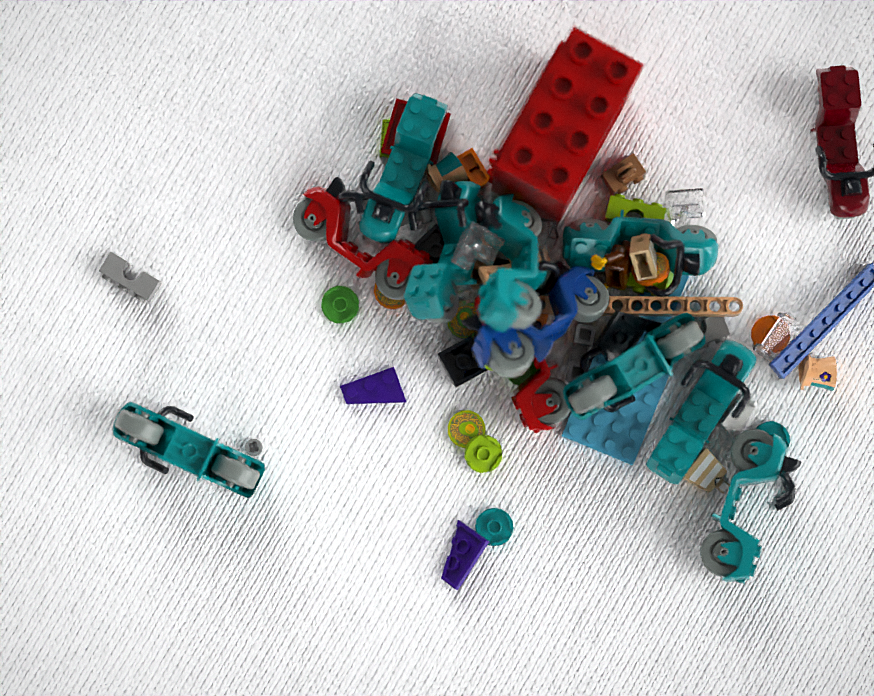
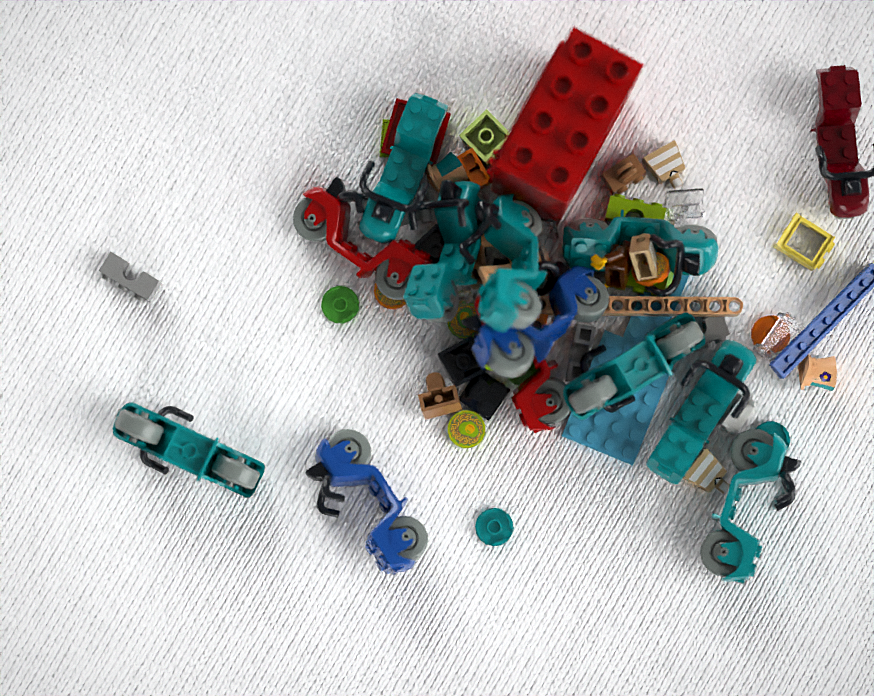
light grey bush [245,439,263,456] -> none
dark purple wing [340,367,407,405] -> none
dark purple wing [441,520,490,590] -> none
clear panel [451,221,505,271] -> none
lime tile [464,434,503,473] -> none
black wing [595,310,662,361] -> none
none -> blue piece [305,429,428,576]
none -> medium nougat brick [418,372,462,420]
none -> yellowish green brick [459,109,509,166]
none -> black slope [459,372,511,421]
none -> tan torso [641,140,686,189]
none -> window [773,212,835,271]

